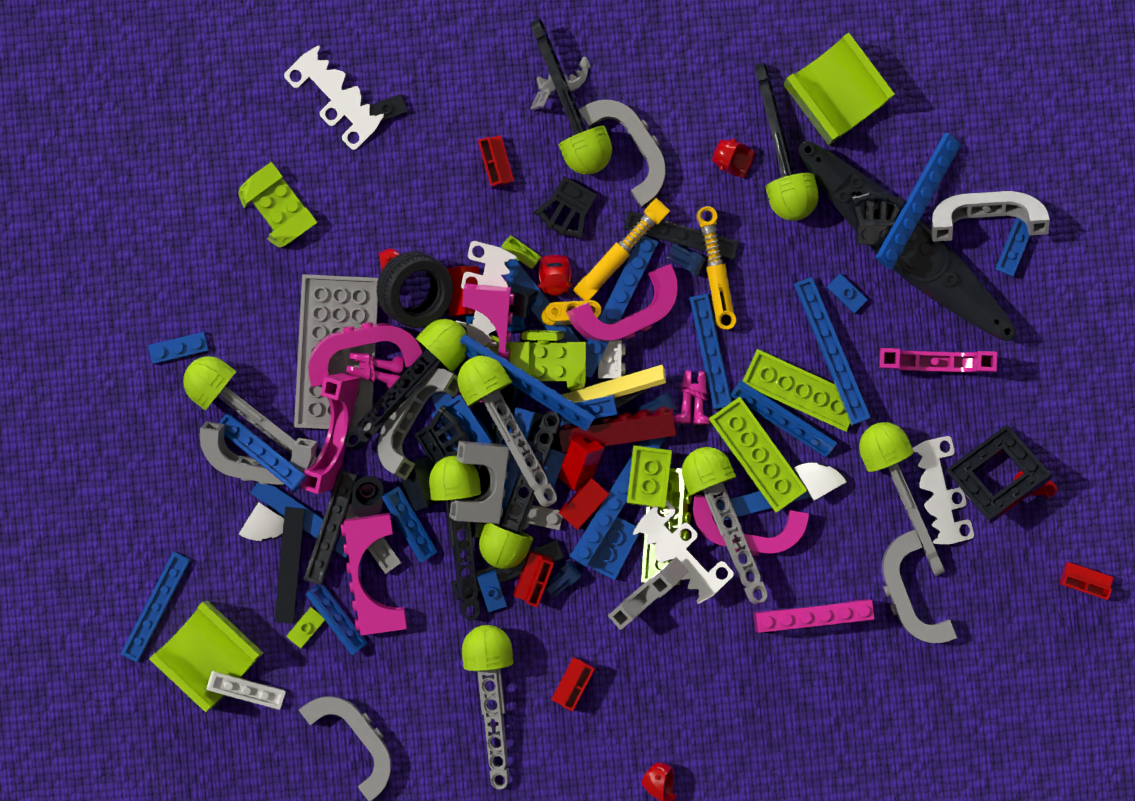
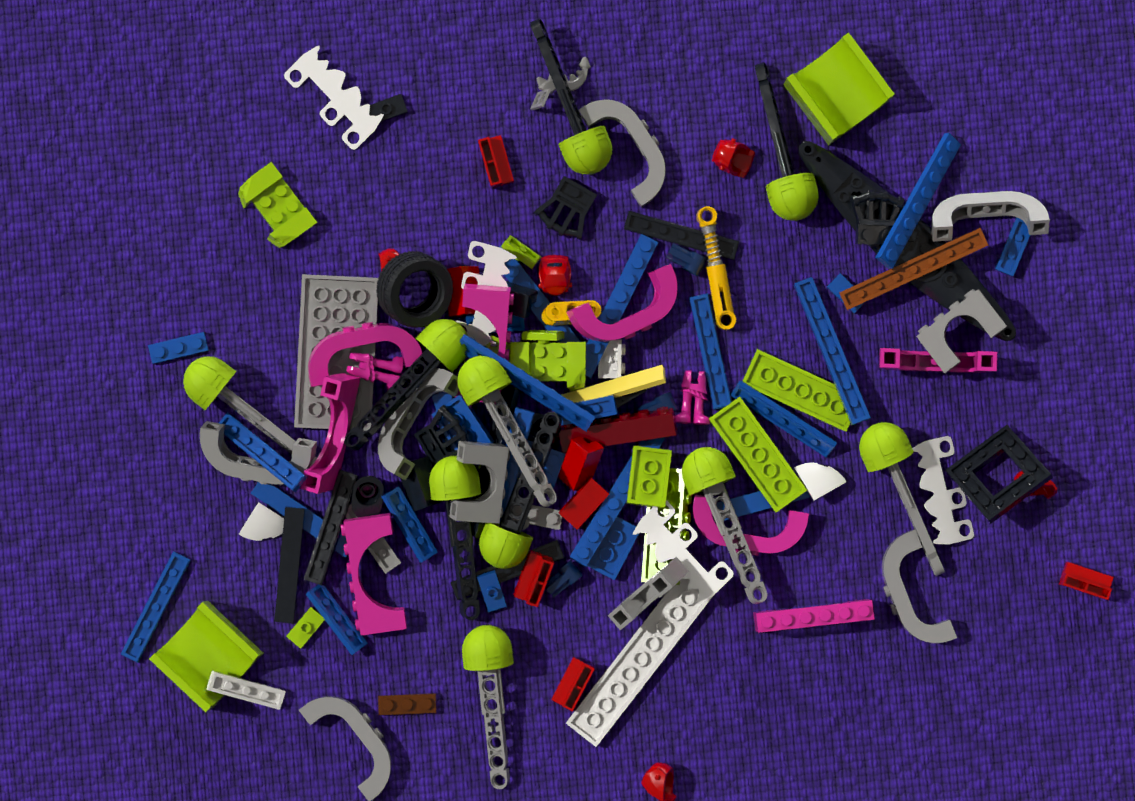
yellow piece [573,198,670,301] -> none
none -> reddish brown plate [378,693,437,715]
none -> white plate [566,579,714,747]
none -> dark orange plate [839,228,988,310]
none -> light grey arch [916,289,1008,373]

